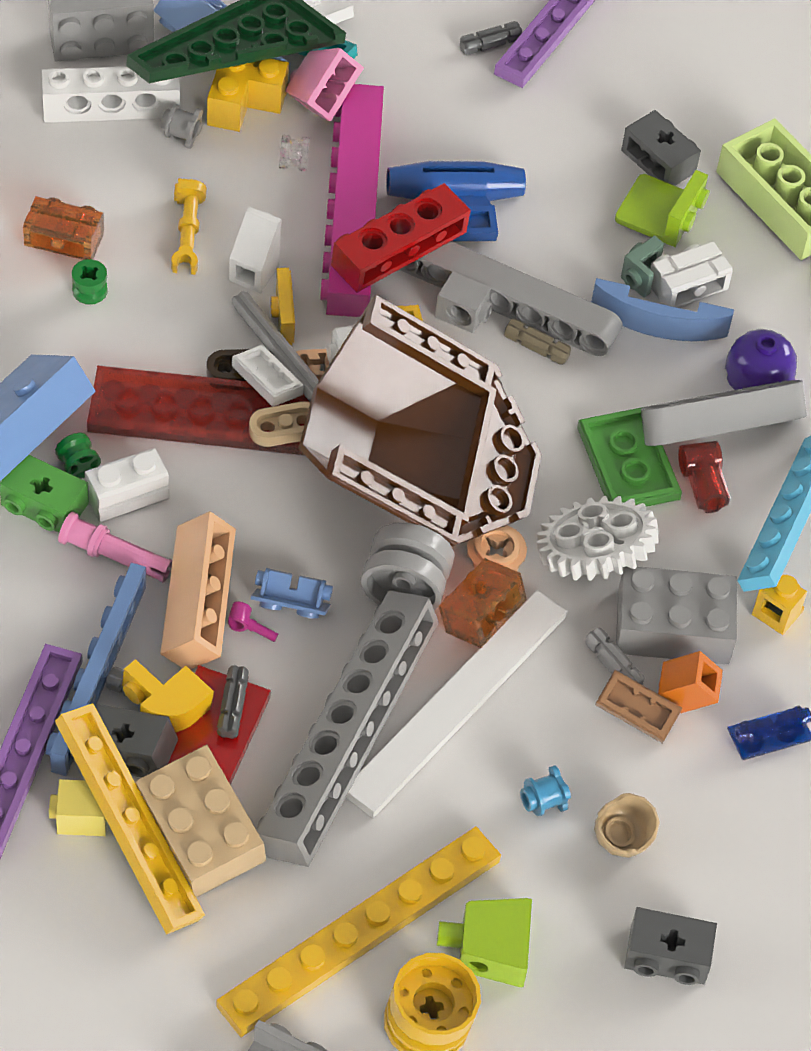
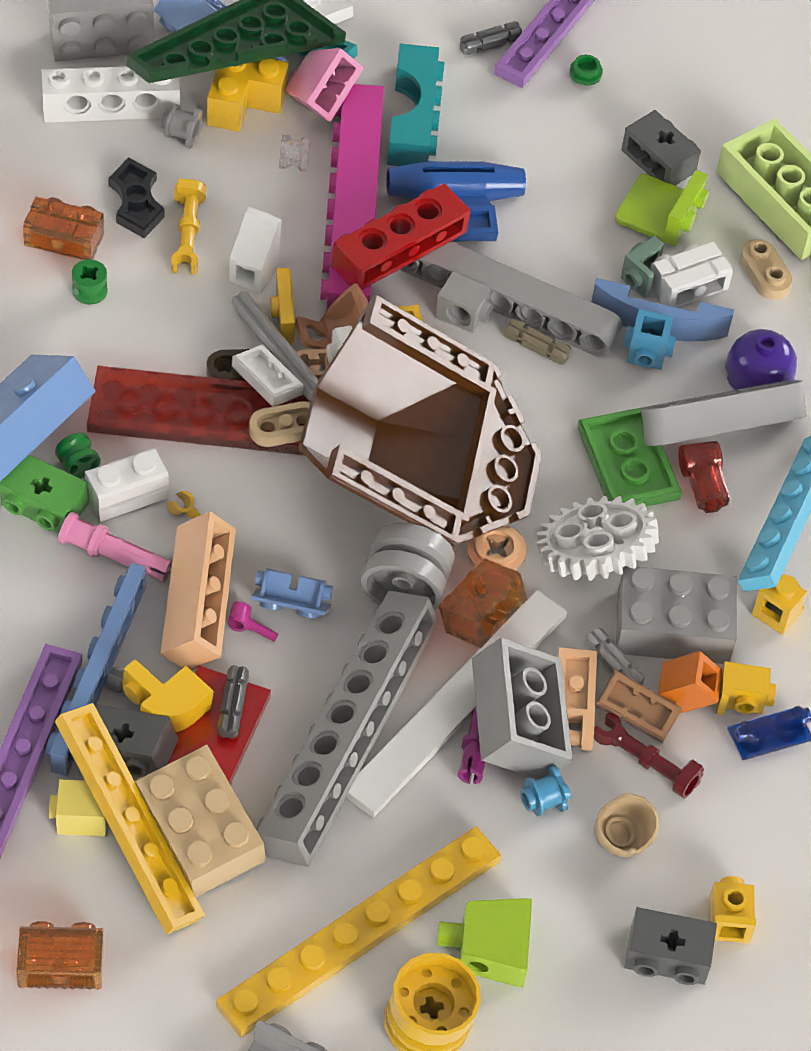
none -> clear orange brick [16,921,104,990]
none -> black tile [108,157,165,239]
none -> yellow hand [167,491,202,519]
none -> nougat piece [295,283,369,349]
none -> teal arch [387,43,445,166]
none -> magenta pin [457,707,485,784]
none -> light grey brick [472,637,573,779]
none -> light nougat plate [557,647,597,751]
none -> green plate [569,54,603,86]
none -> dark red piece [594,712,704,799]
none -> dark azure brick [623,309,676,370]
none -> yellow brick [709,876,756,943]
none -> yellow brick [716,661,776,715]
none -> tan plate [740,239,792,300]

